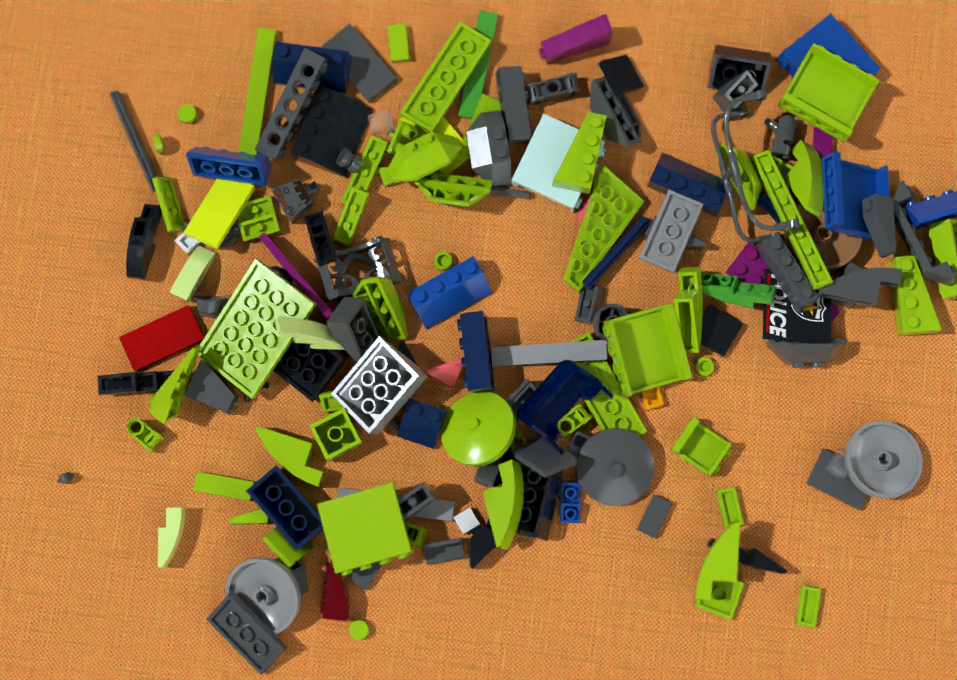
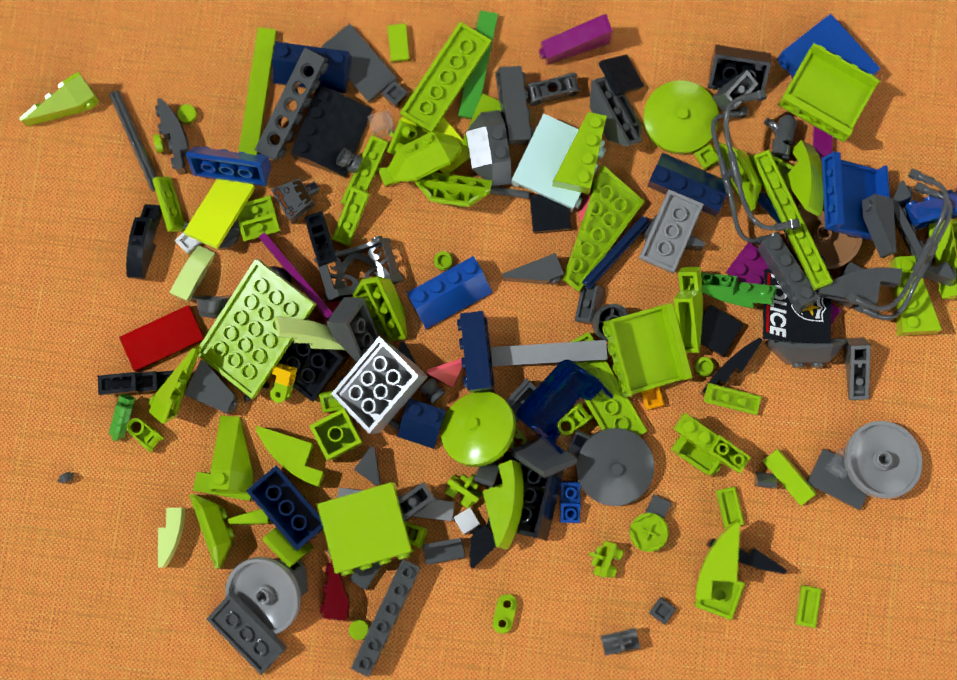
none -> lime wedge [19,72,100,126]
none -> bright green rock [109,394,135,441]
none -> dark grey slope [155,98,190,174]
none -> lime wedge [189,494,235,569]
none -> lime wedge [209,416,254,494]
none -> leg [270,363,297,403]
none -> dark grey brick [350,559,421,677]
none -> dark grey slope [354,446,381,486]
none -> dark grey plate [382,80,408,108]
none -> dark grey wheel [420,377,446,404]
none -> lime hips [445,474,482,508]
none -> lime plate [492,594,517,634]
none -> dark grey slope [502,253,564,285]
none -> black tile [529,194,571,233]
none -> lime hips [589,541,623,578]
none -> dark grey hips [601,628,640,656]
none -> lime tile [629,513,669,552]
none -> lime dish [643,80,719,155]
none -> dark grey tile [649,597,676,625]
none -> lime slope [673,413,751,474]
none -> lime tile [694,144,719,170]
none -> black slope [700,337,763,397]
none -> lime tile [703,383,762,415]
none -> dark grey slope [754,471,777,489]
none -> lime tile [763,448,817,506]
none -> dark grey slope [845,337,870,400]
none -> dark grey bar [846,169,953,320]

